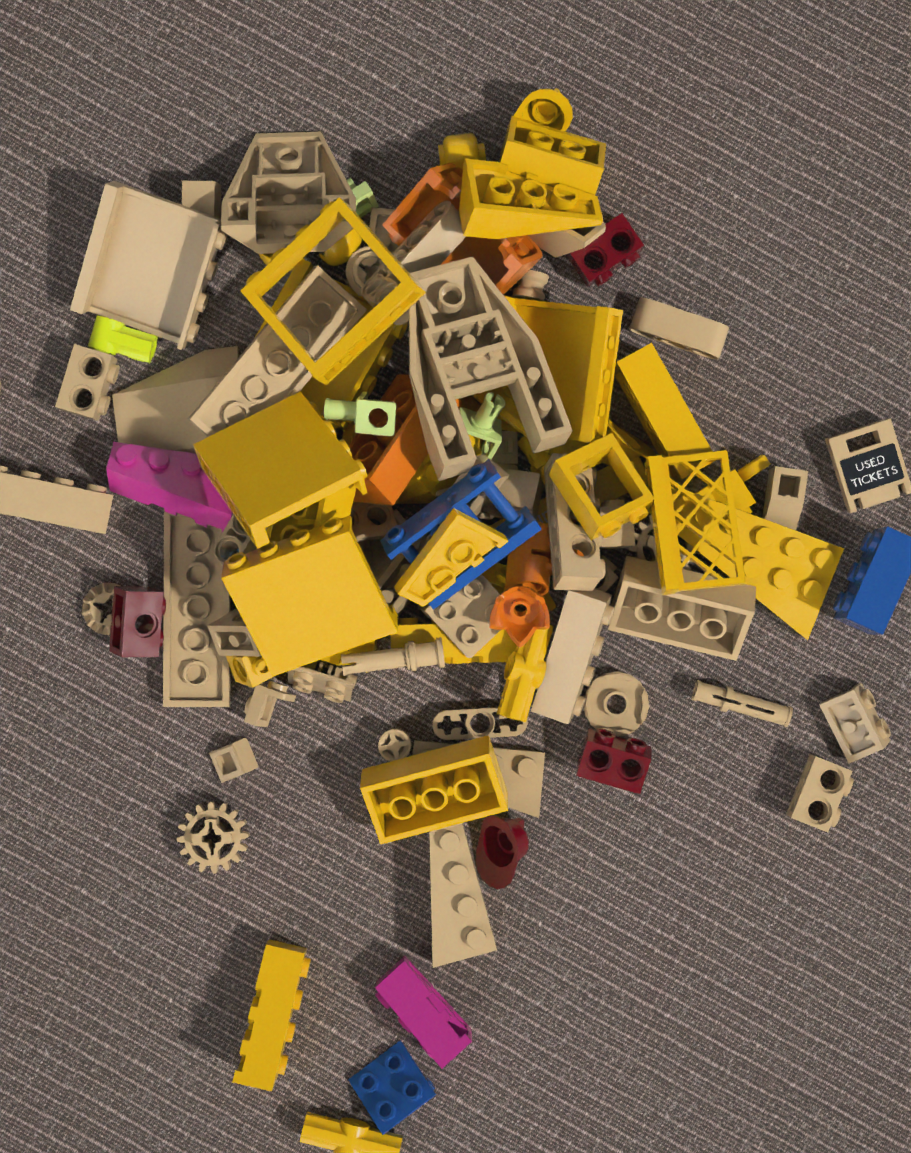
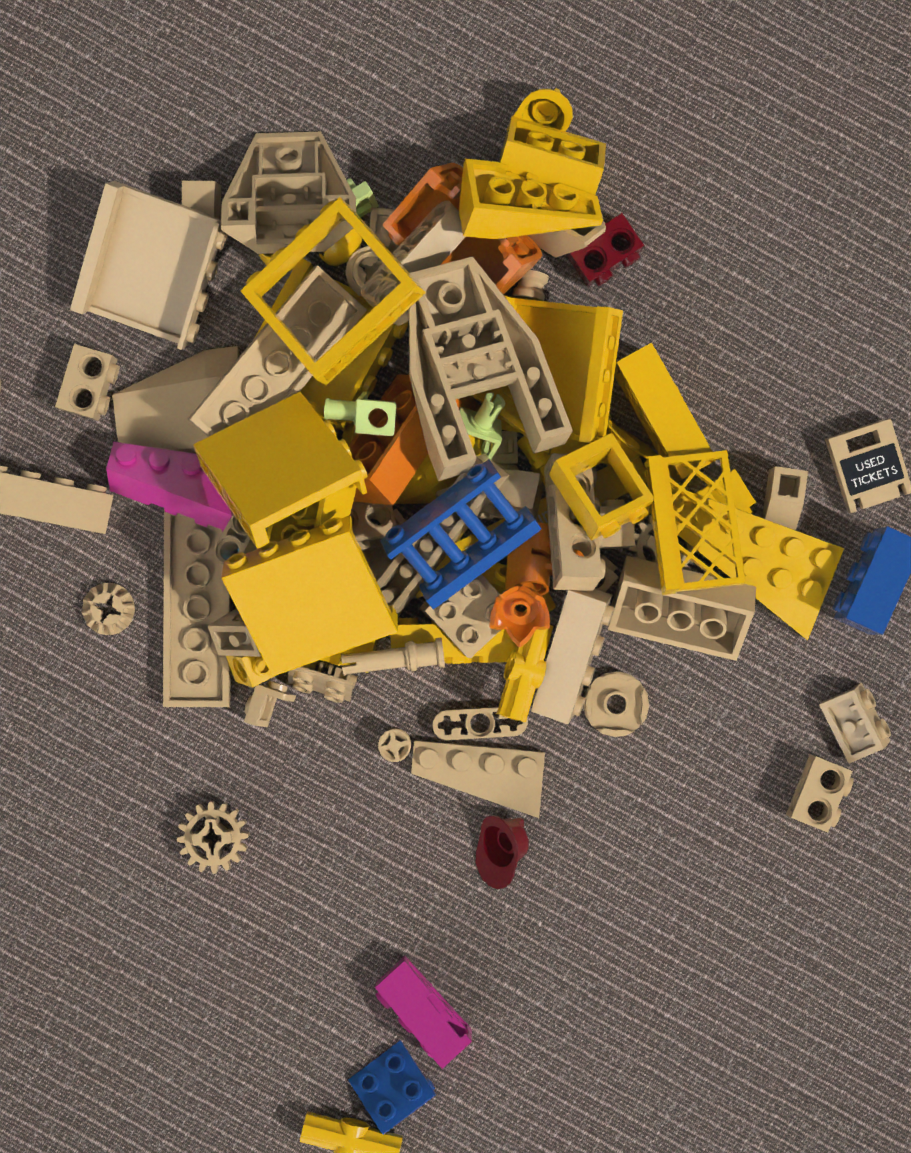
neon yellow piece [88,315,158,364] -> none
dark red brick [109,586,166,657] -> none
tan slope [209,738,258,783] -> none
yellow wedge [232,939,311,1092] -> none
yellow brick [360,735,508,844] -> none
yellow wing [394,508,509,607] -> none
tan wedge [429,823,497,968] -> none
yellow head [438,133,486,169] -> none
dark red brick [576,728,652,794] -> none
tan beam [629,298,729,360] -> none
tan pin [692,680,793,727] -> none
yellow tile [737,454,771,482] -> none

